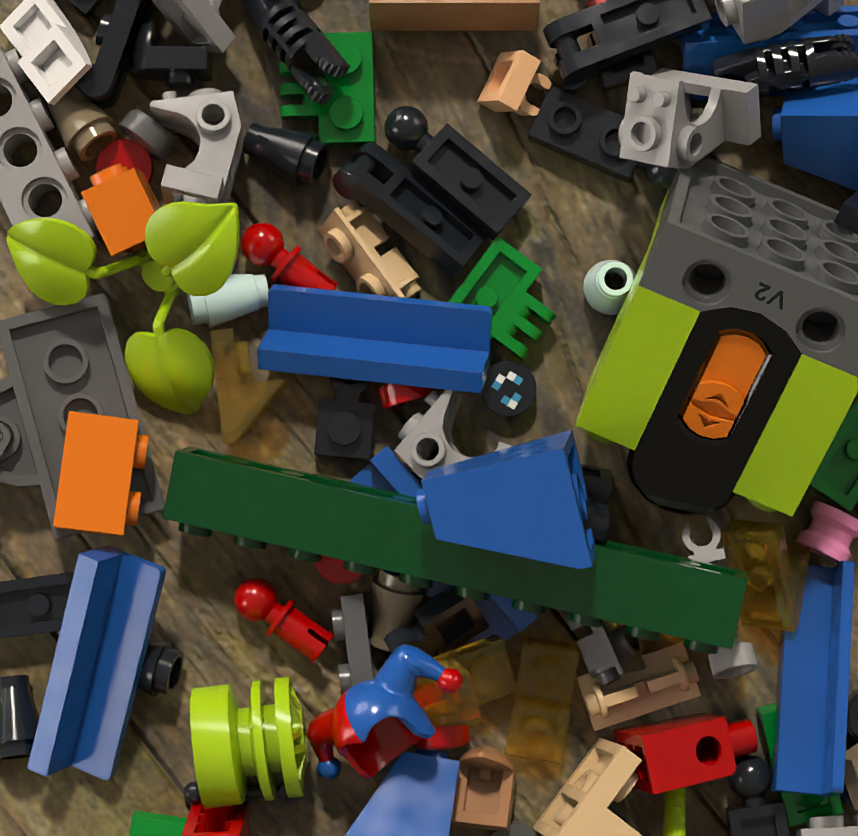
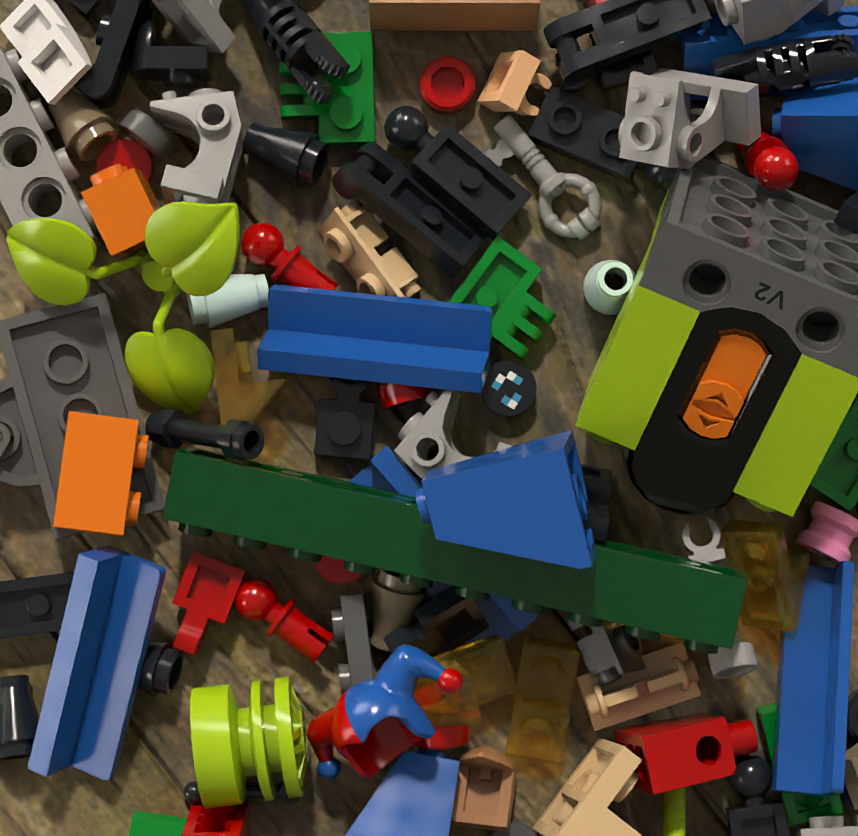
none -> black bar [145,408,264,461]
none -> red plate [172,551,247,655]
none -> red tile [420,56,475,115]
none -> light grey piece [484,115,602,240]
none -> red pin [734,125,799,192]

